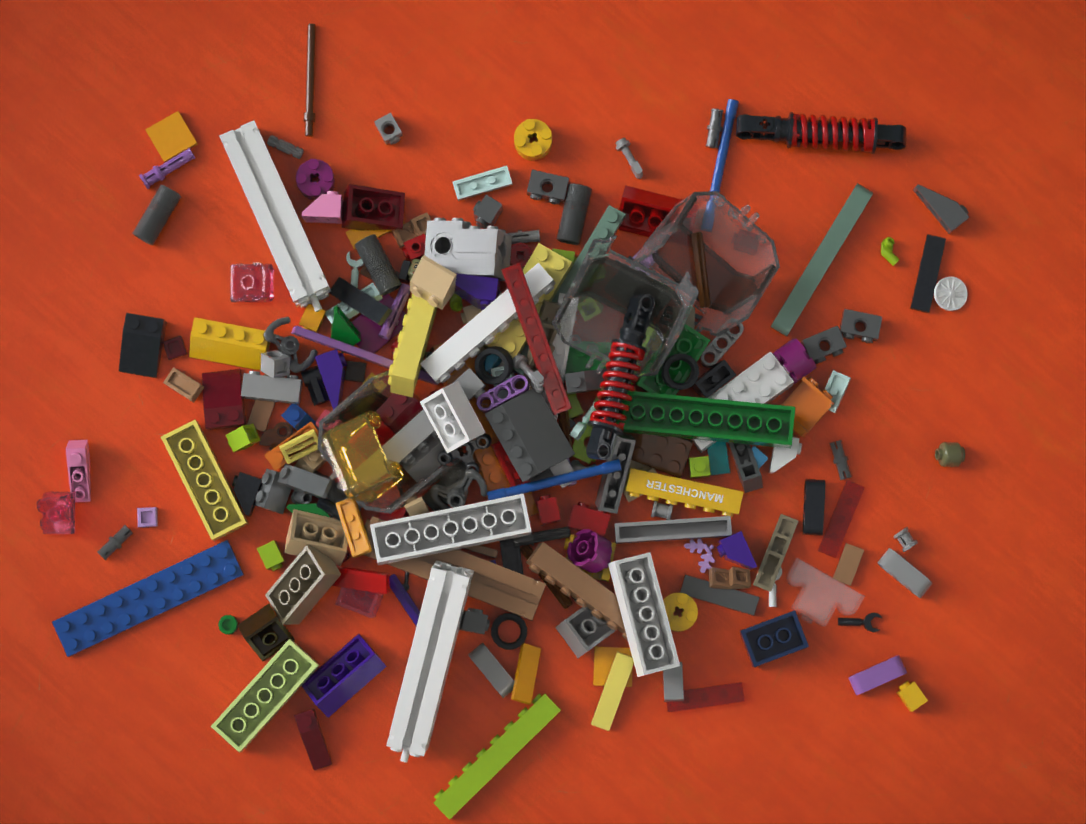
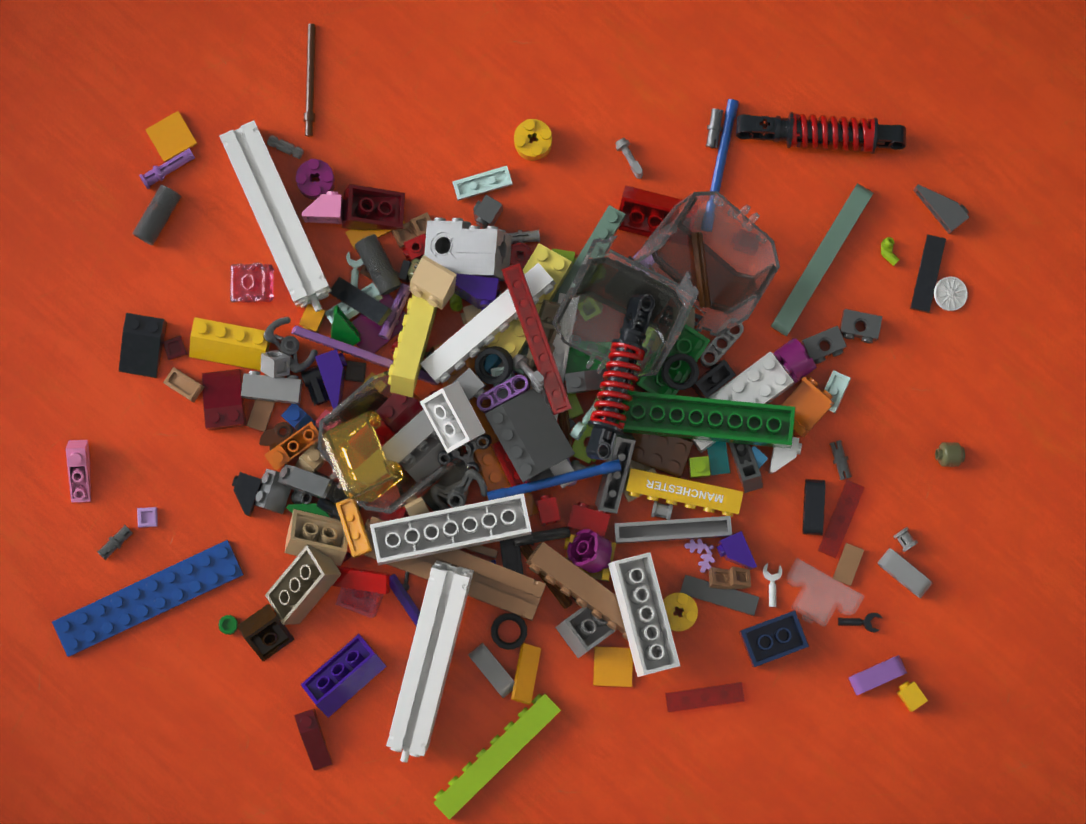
clear pink slope [37,491,75,534] -> none
light yellow brick [161,420,249,541] -> none
yellowish green brick [211,639,320,753] -> none
lime brick [226,423,261,452] -> none
lime brick [257,540,286,571] -> none
light yellow tile [279,429,322,464] -> none
light grey brick [374,113,403,145] -> none
dark grey brick [459,608,490,634] -> none
dark grey brick [527,170,569,205] -> none
dark grey piece [556,183,592,245] -> none
light yellow tile [591,651,634,731] -> none
light grey tile [663,662,684,702] -> none
dark tan slope [753,514,798,592] -> none

